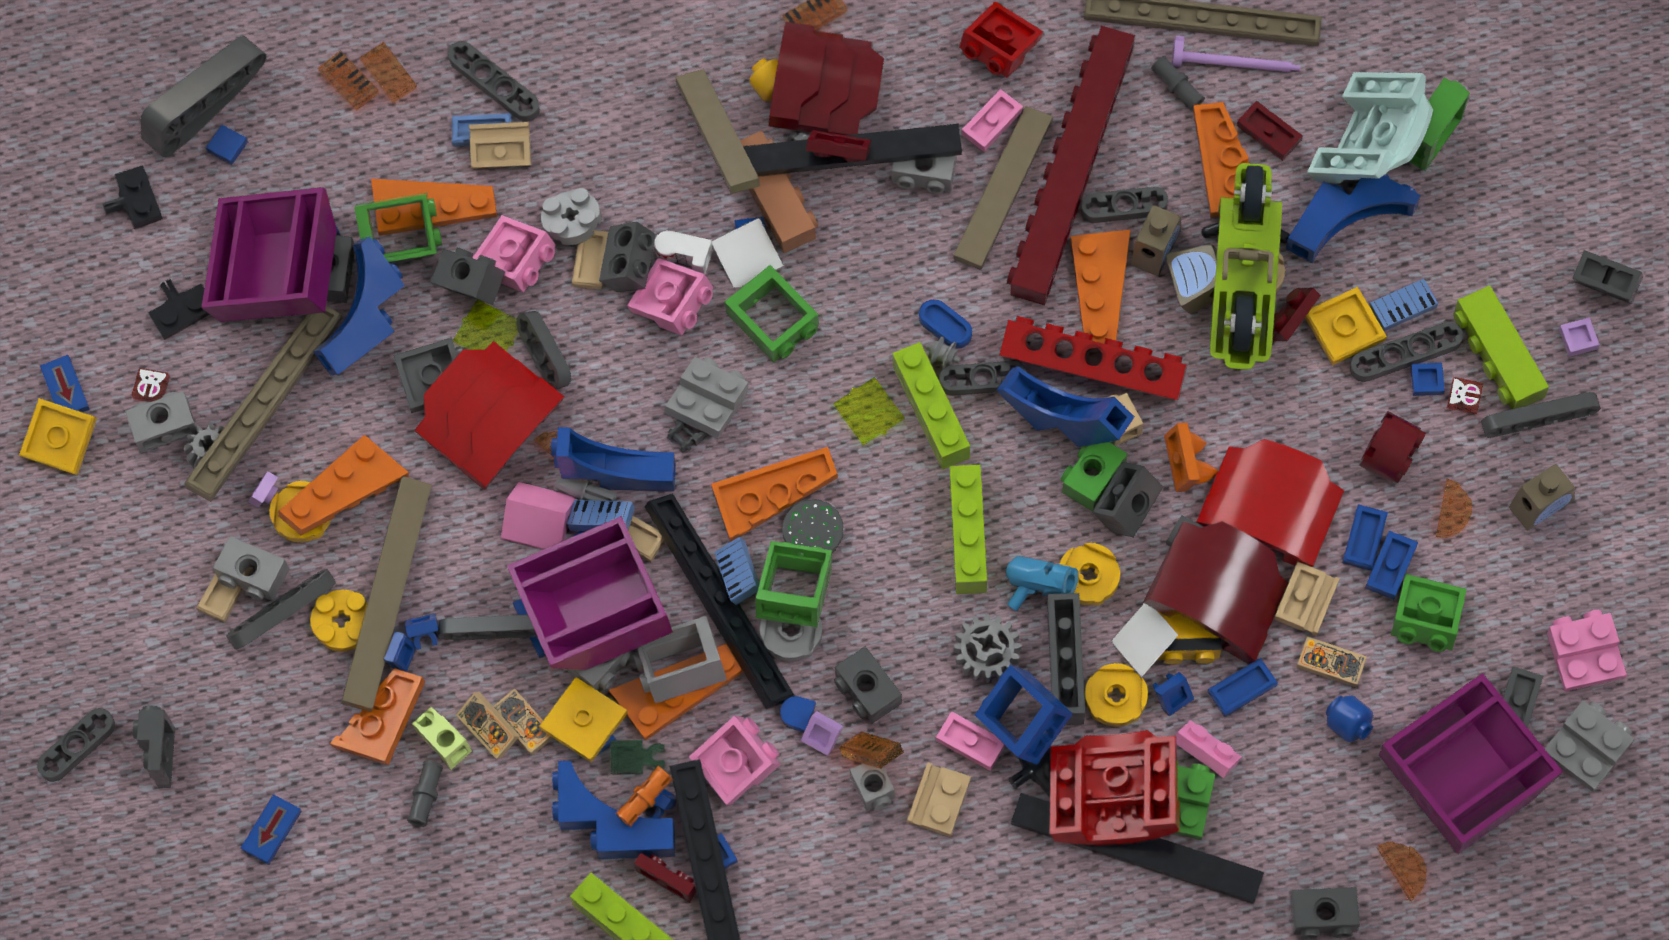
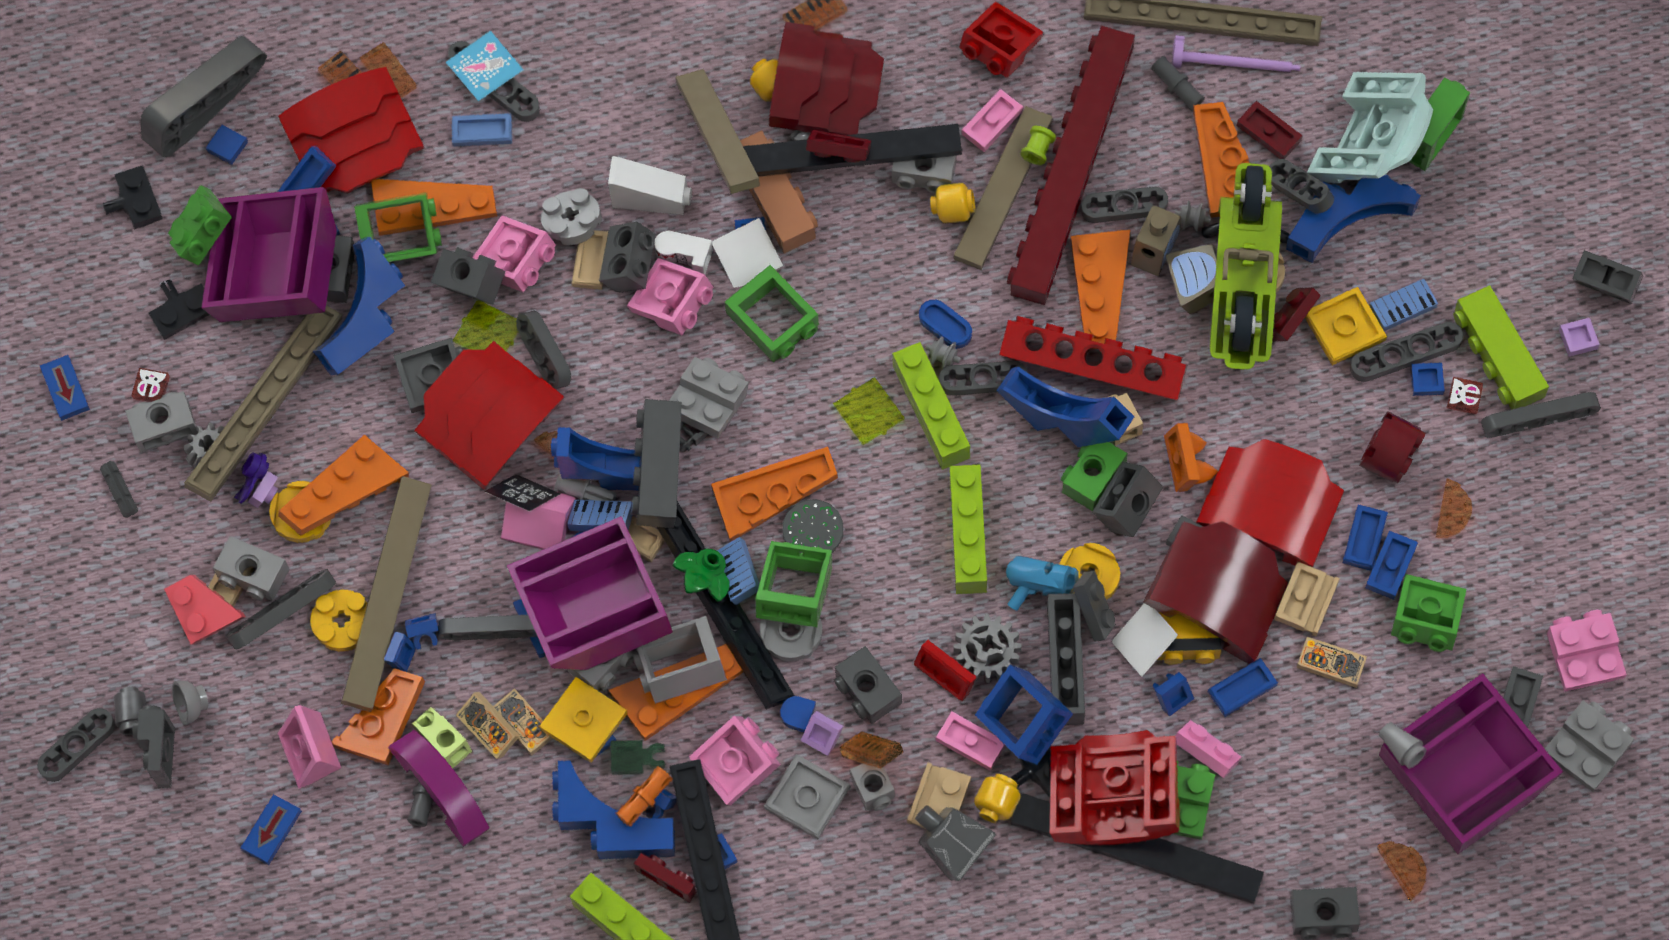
yellow plate [19,398,97,475] -> none
tan plate [469,122,531,169] -> none
yellow plate [1085,663,1148,727] -> none
blue head [1326,695,1373,742] -> none
dark tan torso [1509,464,1575,531] -> none
none -> dark grey axle [100,461,138,518]
none -> flat silver brick [114,687,146,735]
none -> coral wing [164,575,245,644]
none -> bright green plate [168,185,232,266]
none -> light grey piece [172,681,208,725]
none -> dark purple plate [234,452,269,504]
none -> blue tile [277,146,336,192]
none -> red slope [278,67,425,194]
none -> bright pink slope [278,705,341,789]
none -> magenta slope [388,730,489,847]
none -> medium azure sticker [446,31,524,101]
none -> black sticker [484,475,561,512]
none -> white slope [608,156,692,215]
none -> dark grey brick [631,399,682,528]
none -> green plate [672,549,730,602]
none -> light grey tile [764,754,851,839]
none -> red plate [914,640,977,701]
none -> dark grey torso [915,805,997,882]
none -> yellow head [930,183,975,224]
none -> yellow head [974,774,1021,823]
none -> lime bush [1020,126,1056,165]
none -> dark grey plate [1073,571,1116,642]
none -> light grey wheel [1175,200,1211,232]
none -> dark grey beam [1269,159,1334,213]
none -> light grey cone [1379,722,1426,768]

